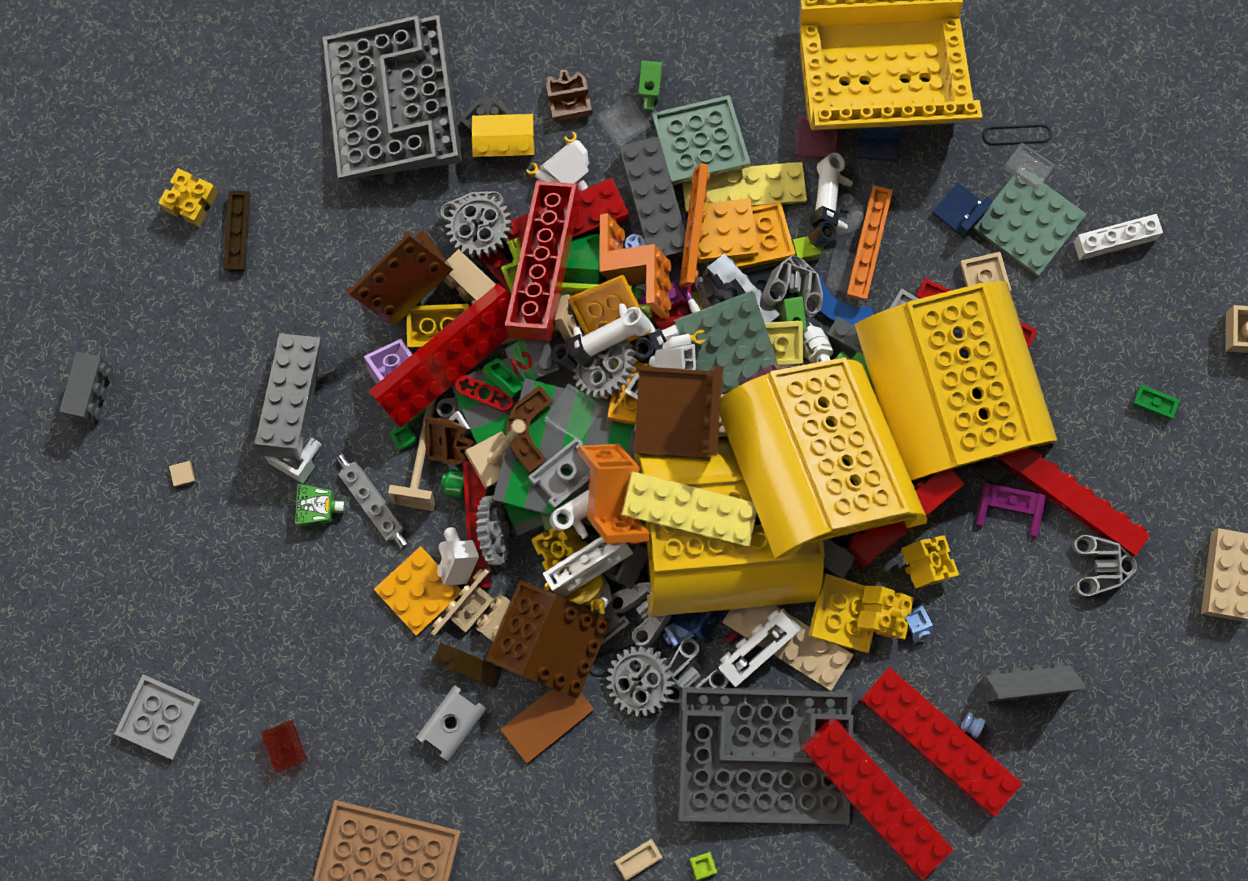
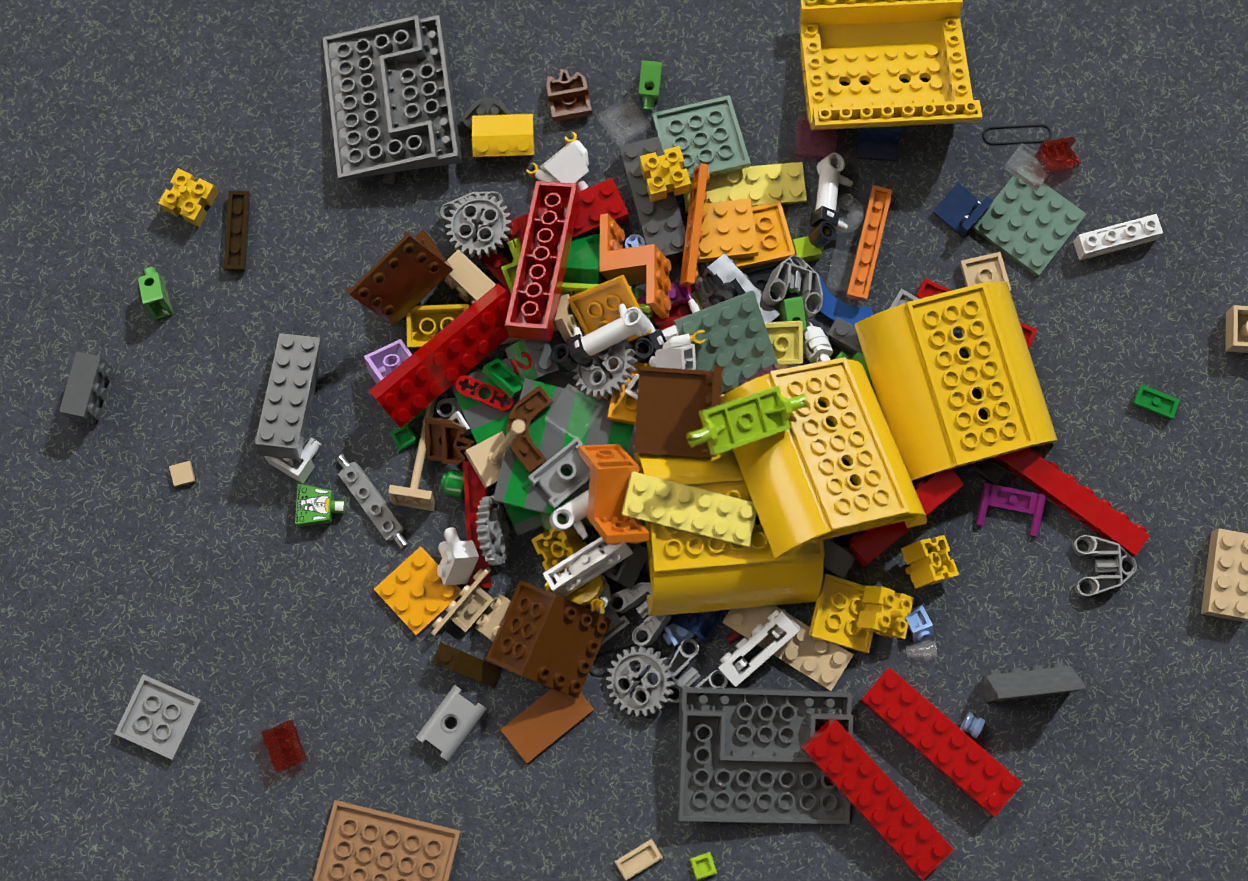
none -> bright green torso [138,267,174,320]
none -> yellow brick [640,146,691,202]
none -> lime plate [687,386,808,455]
none -> clear cone [906,639,938,660]
none -> clear red bracket [1035,137,1081,174]

